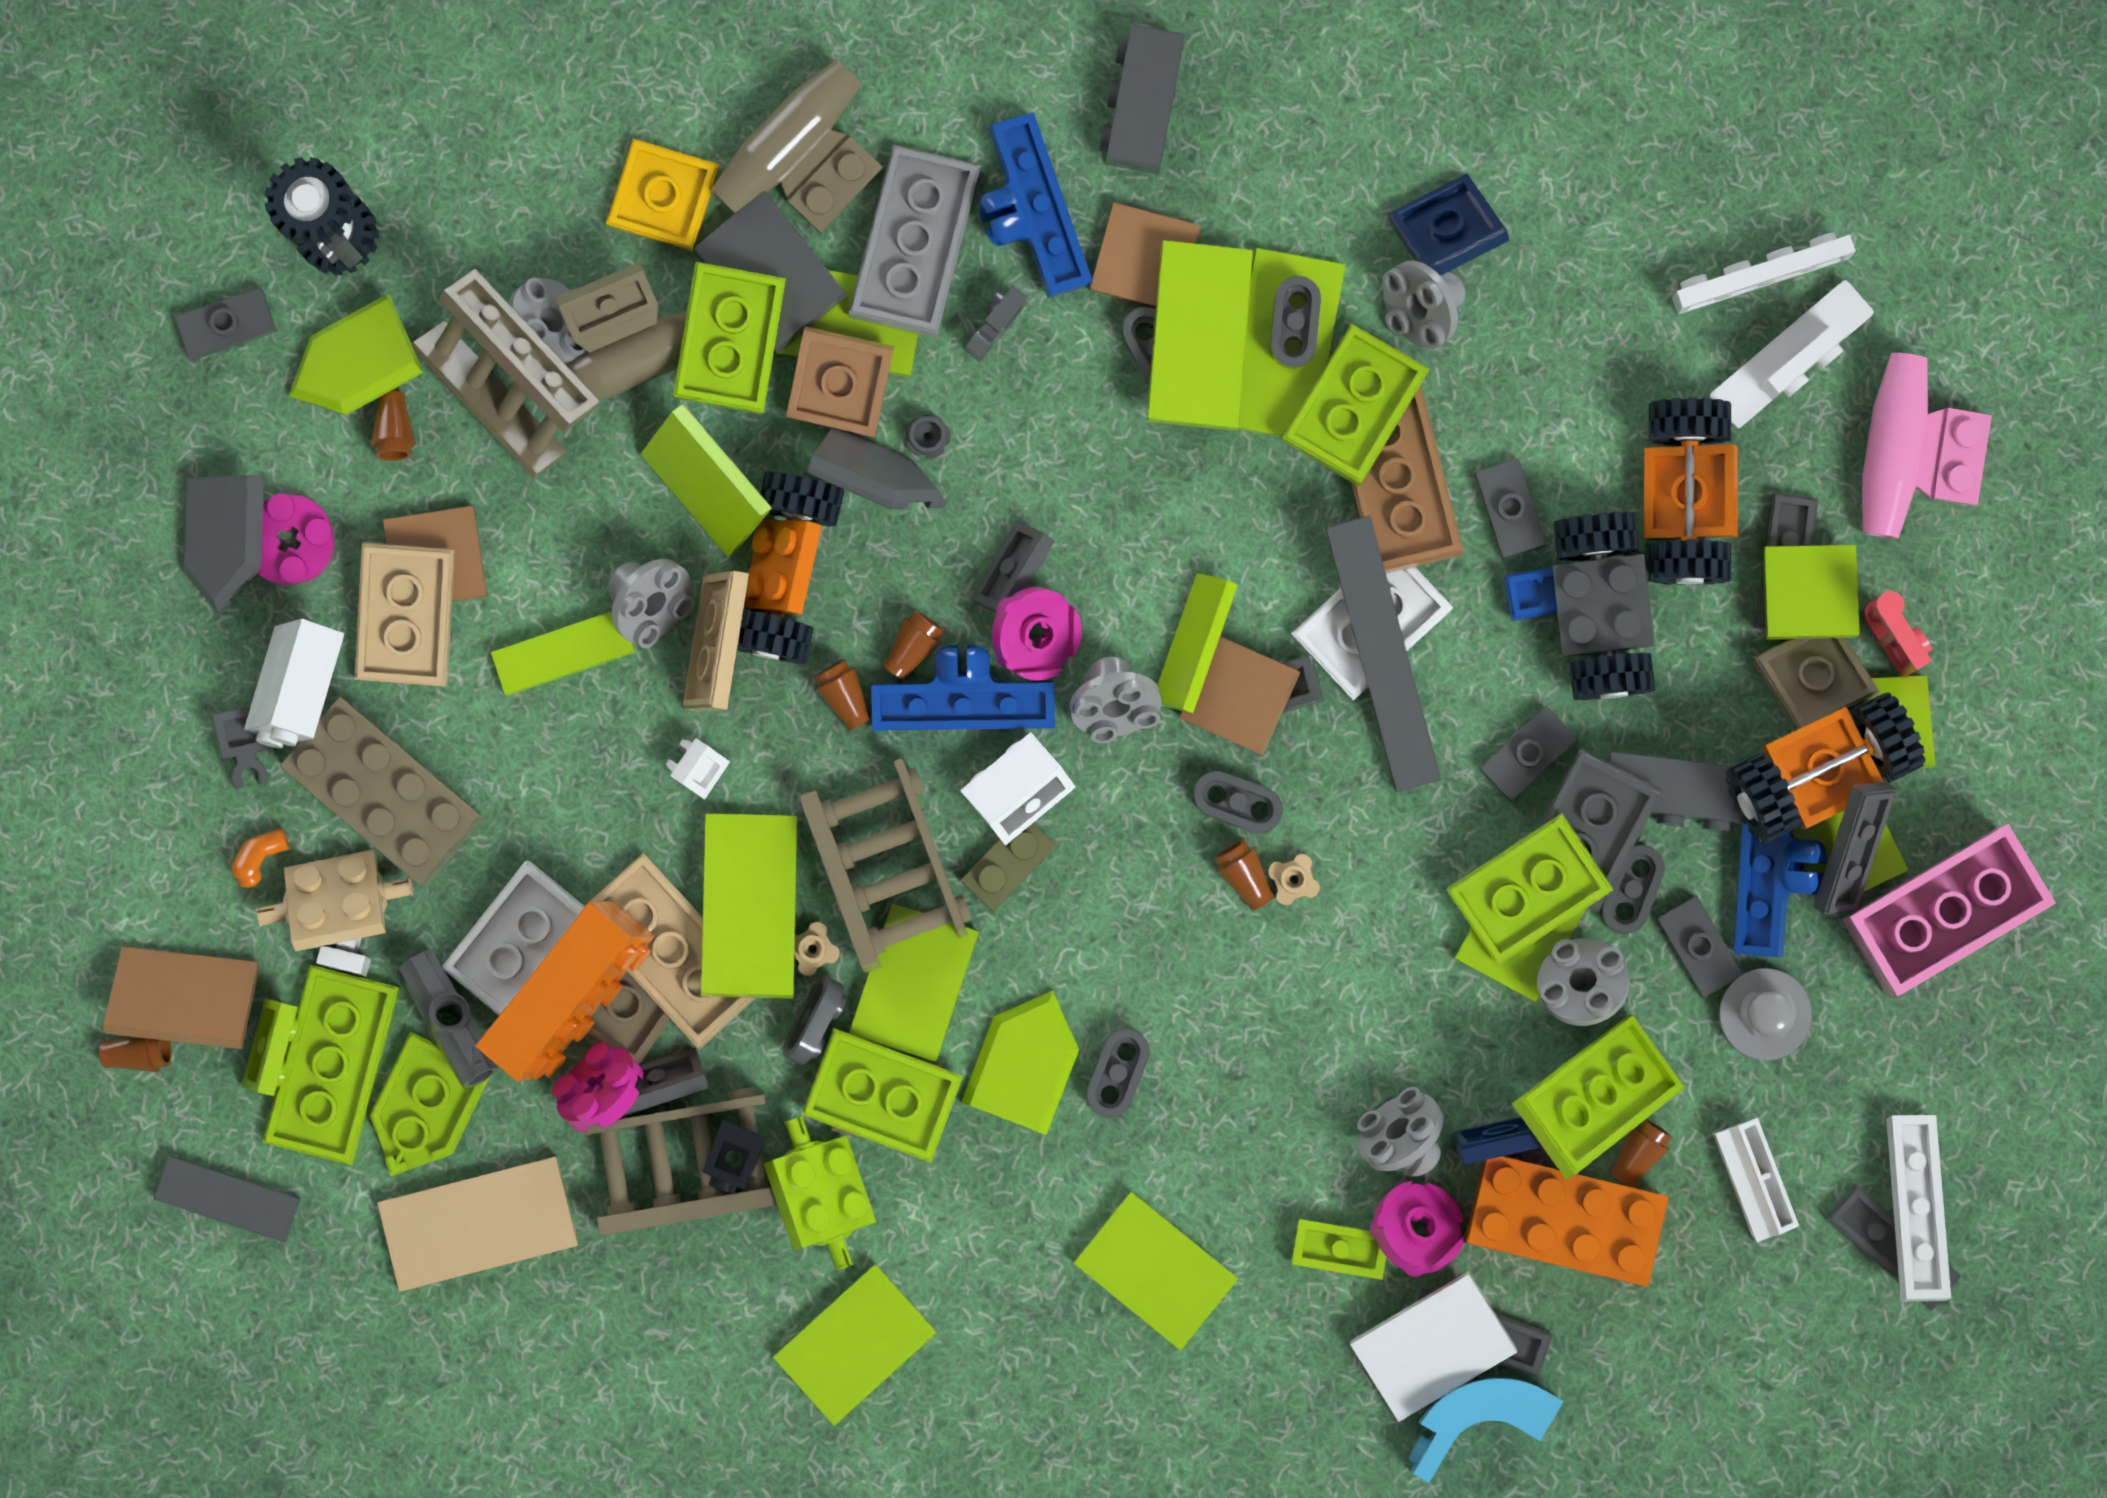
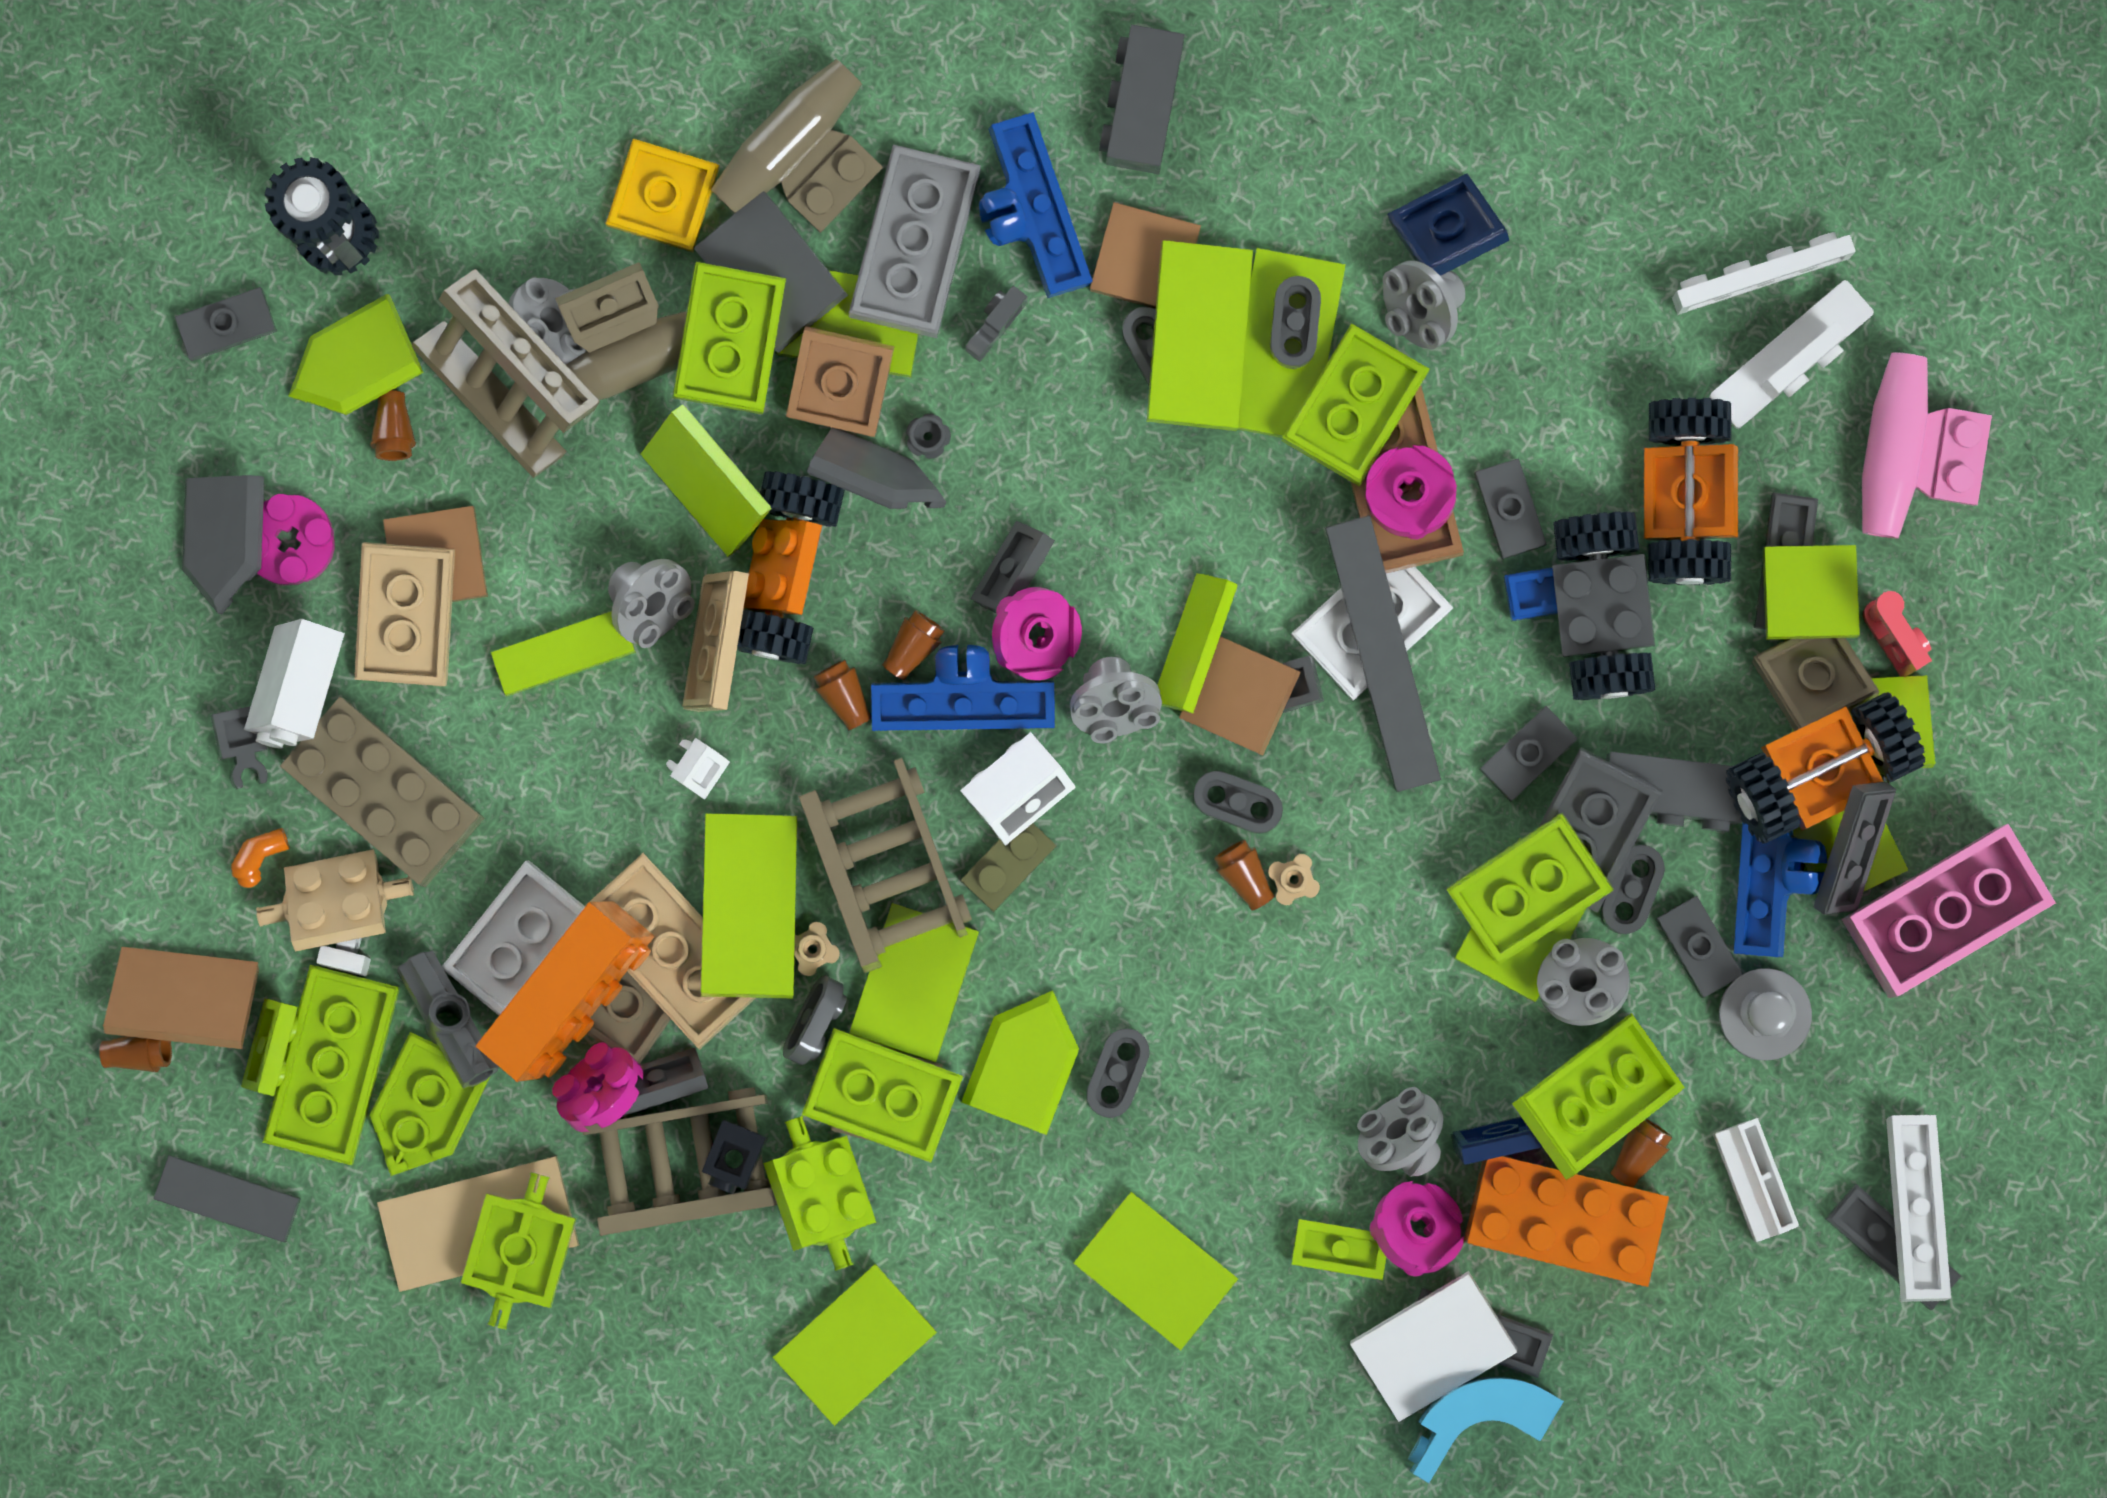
none -> lime plate [461,1172,577,1330]
none -> dark pink plate [1366,445,1457,540]

